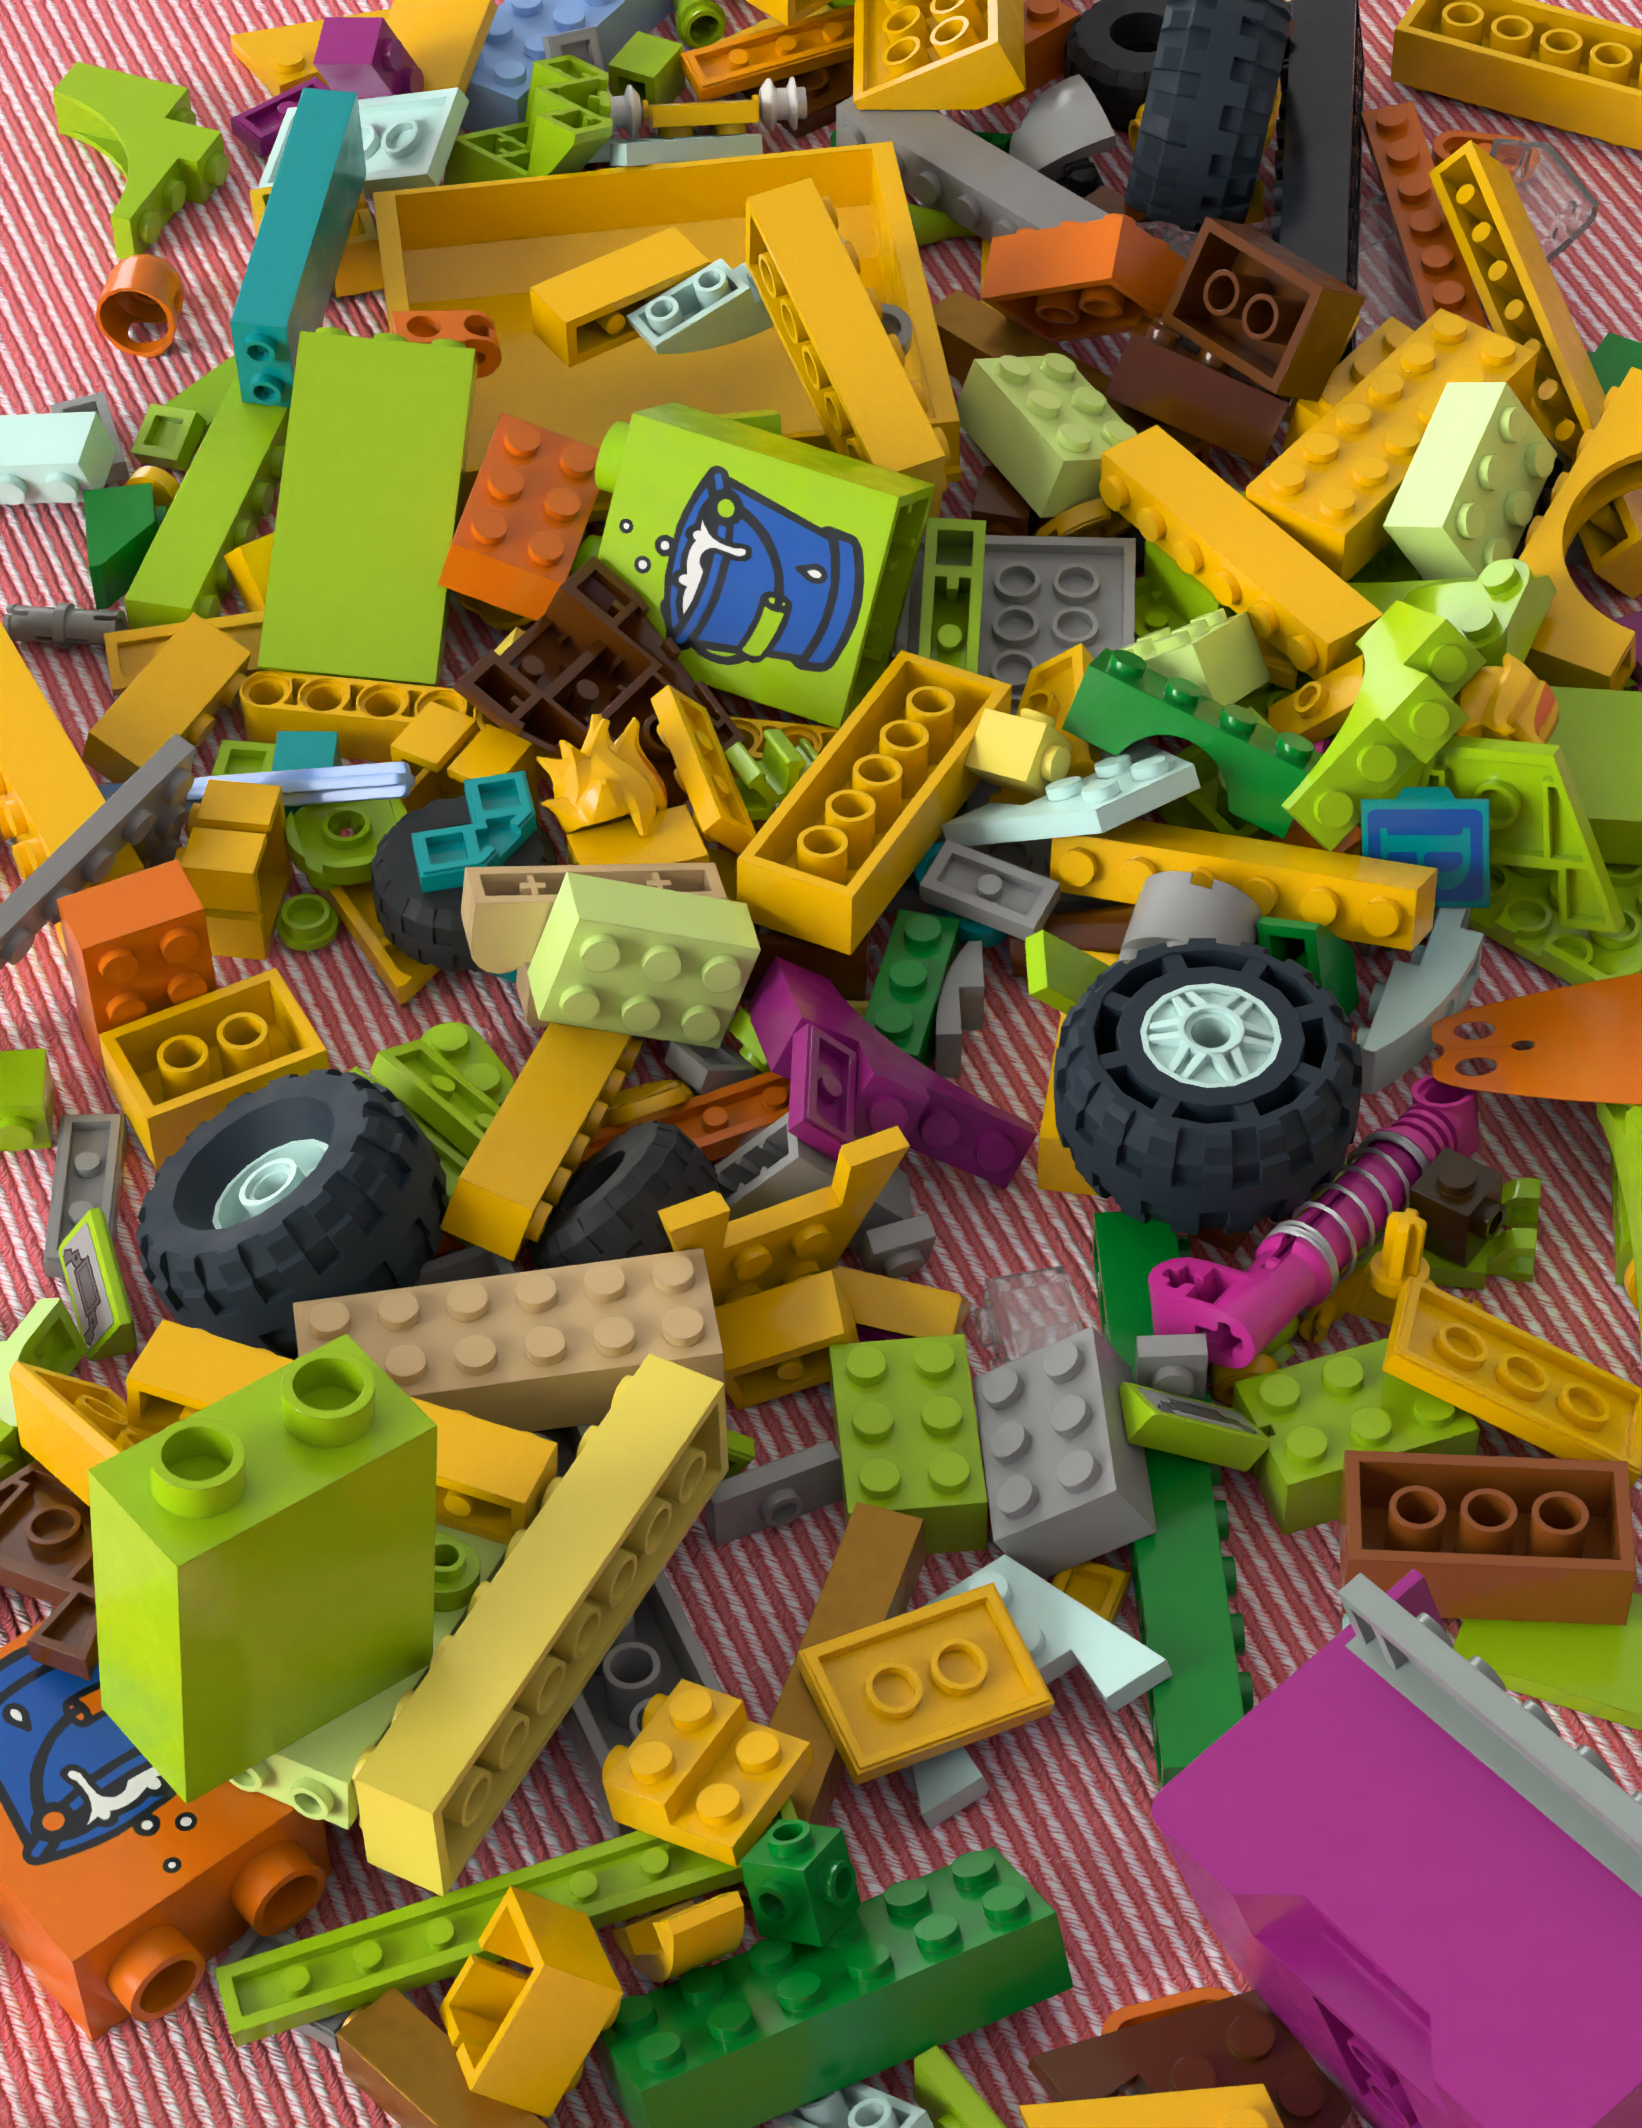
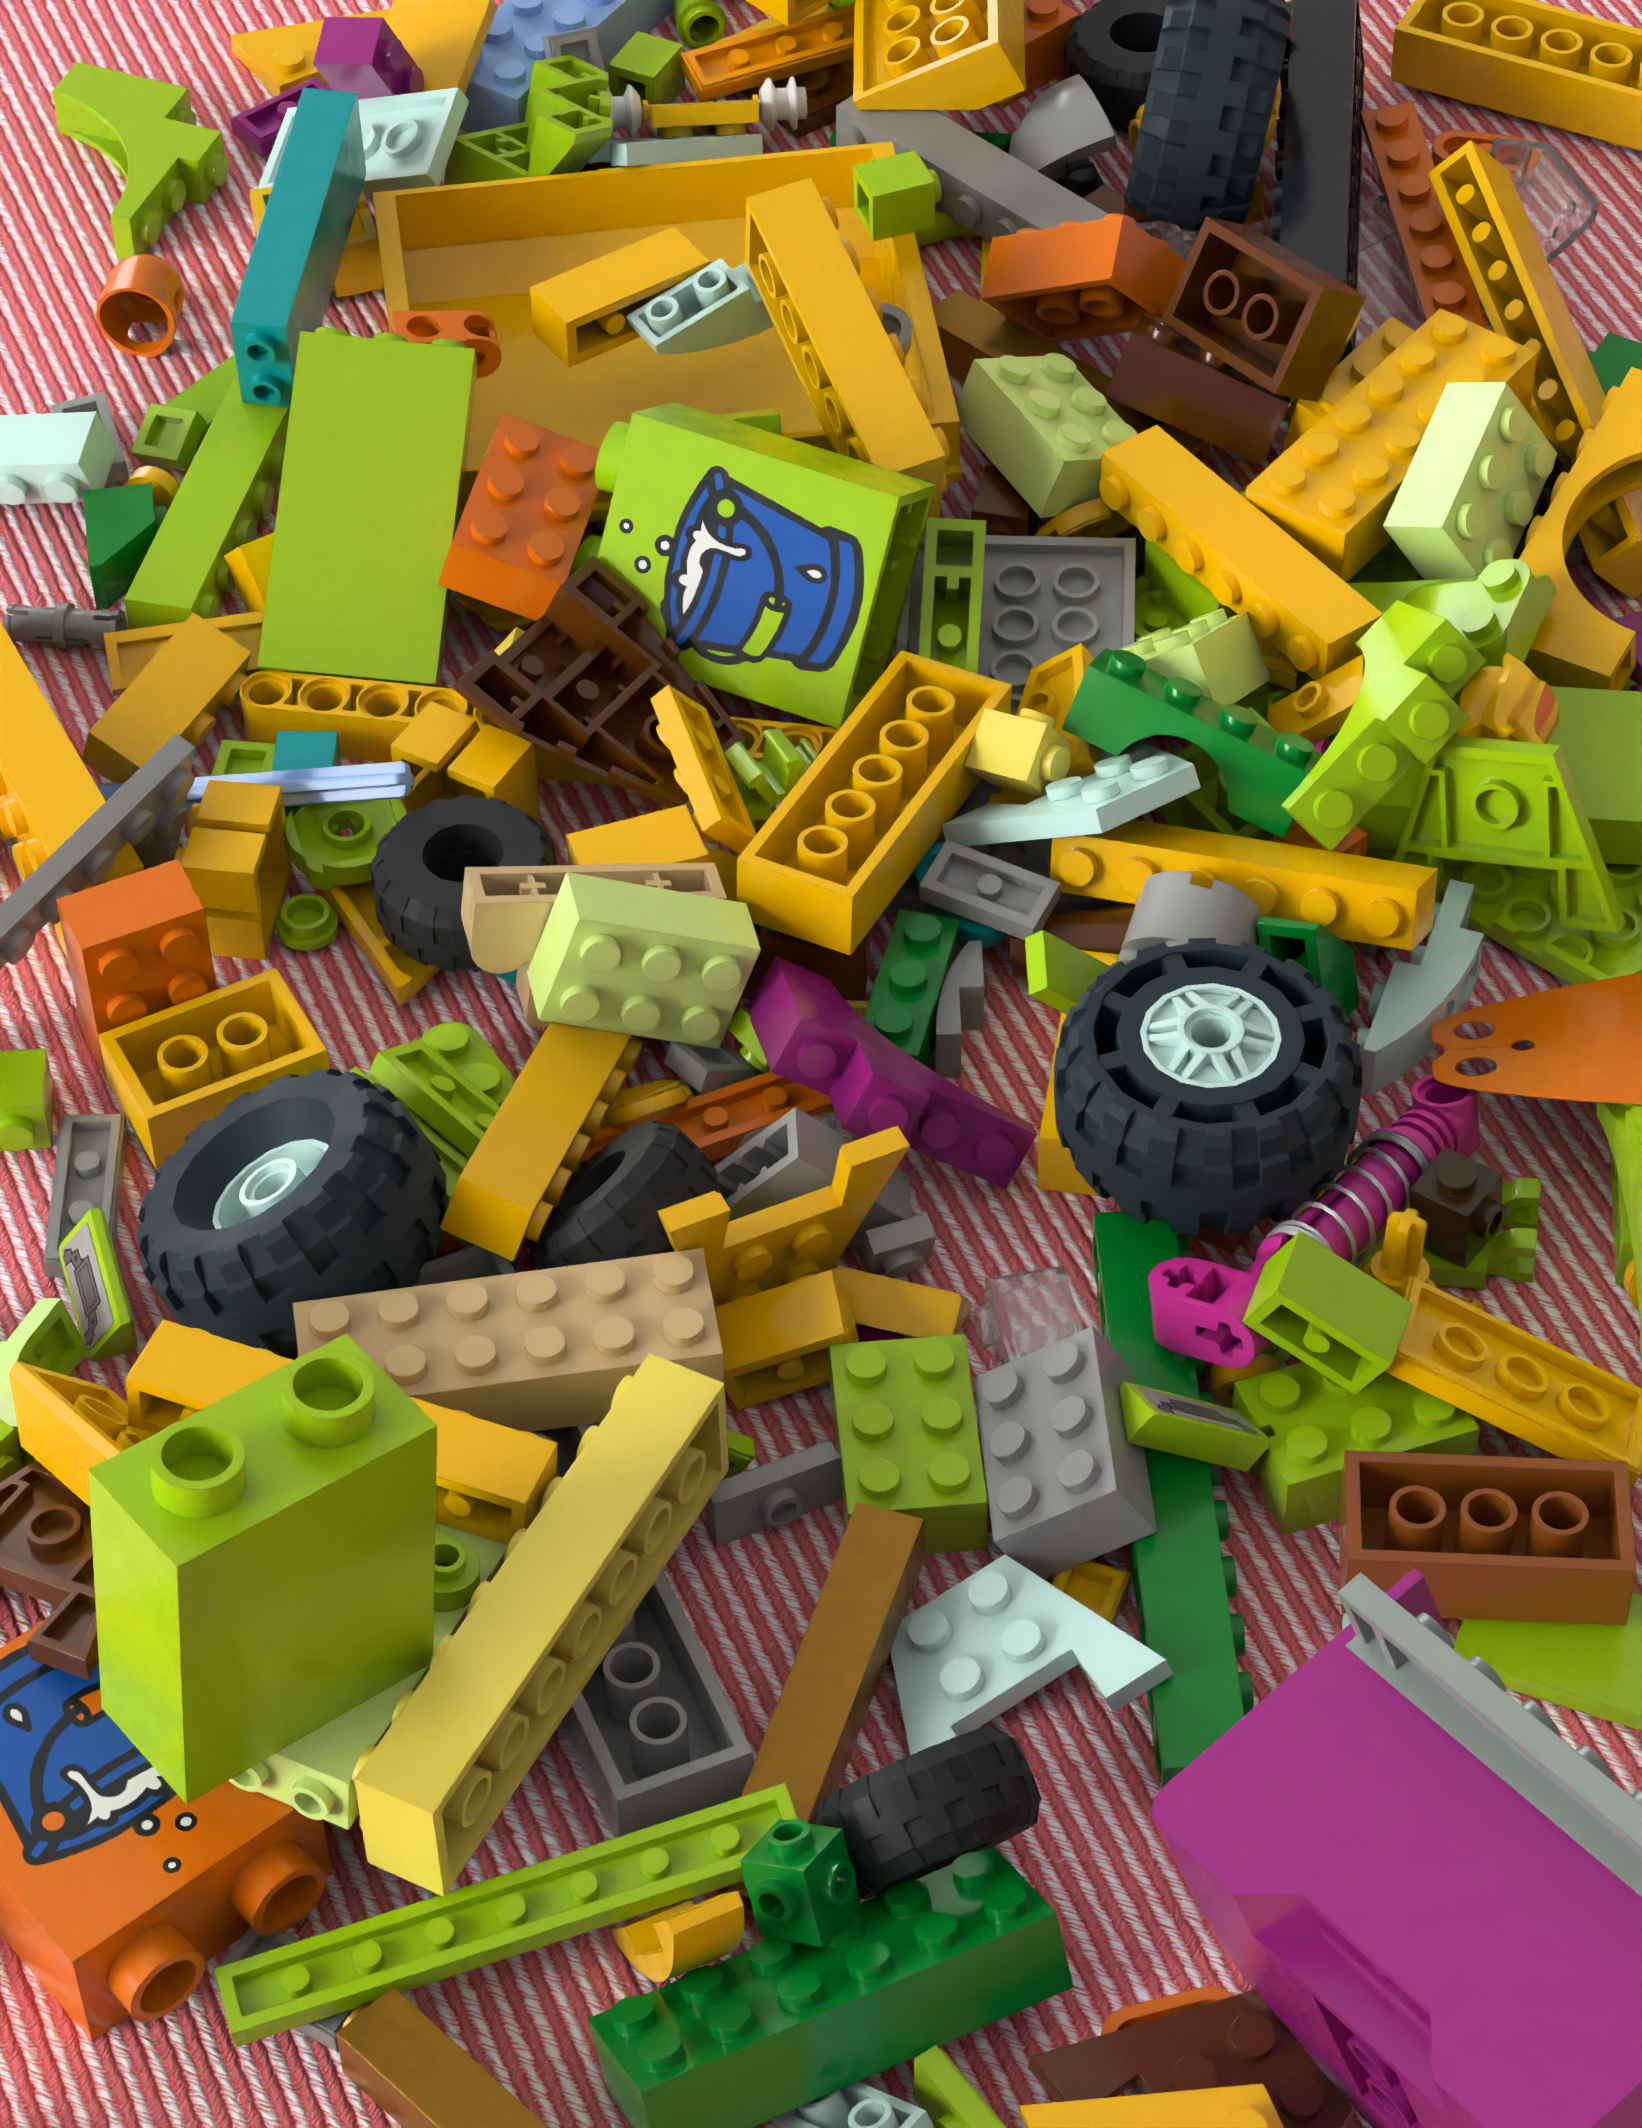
teal tile [411,771,537,893] -> none
yellow piece [438,1886,623,2119] -> none
yellow hair [536,714,668,837] -> none
yellow plate [602,1679,815,1867] -> none
magenta plate [788,1023,858,1162] -> none
yellow tile [796,1582,1055,1786] -> none
light grey plate [1135,1333,1208,1398] -> none
piece [1361,787,1490,908] -> none
none -> black tyre [816,1725,1042,1900]
none -> lime brick [853,150,942,242]
none -> lime brick [1242,1231,1414,1395]

